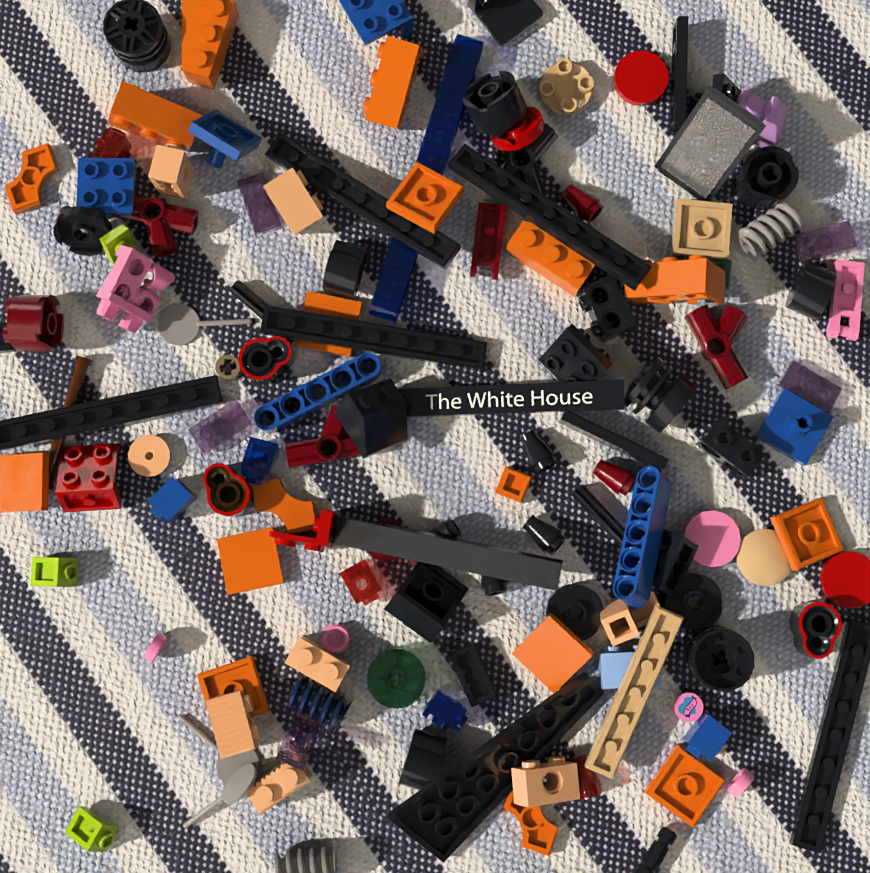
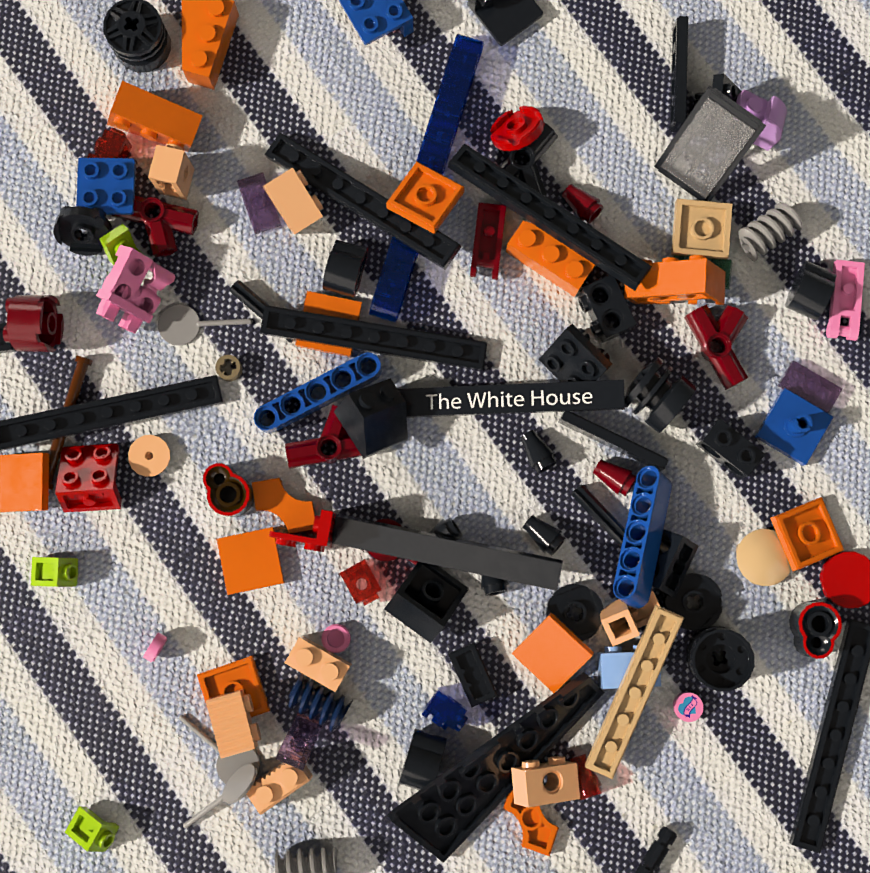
orange tile [4,143,60,214] -> none
blue brick [148,476,197,522] -> none
blue tile [188,109,262,168] -> none
clear purple plate [188,399,252,454] -> none
black piece [238,336,295,385] -> none
clear blue brick [240,437,280,485] -> none
orange wedge [363,36,425,130] -> none
clear green brick [367,647,426,709] -> none
black brick [463,71,528,138] -> none
orange tile [495,466,532,504] -> none
tan dish [539,58,594,115] -> none
red tile [614,51,669,106] -> none
orange tile [644,744,726,828] -> none
blue brick [682,712,732,761] -> none
bright pink tile [683,510,741,567] -> none
bright pink tile [727,768,754,797] -> none
black brick [735,146,799,210] -> none
clear purple plate [793,221,857,263] -> none

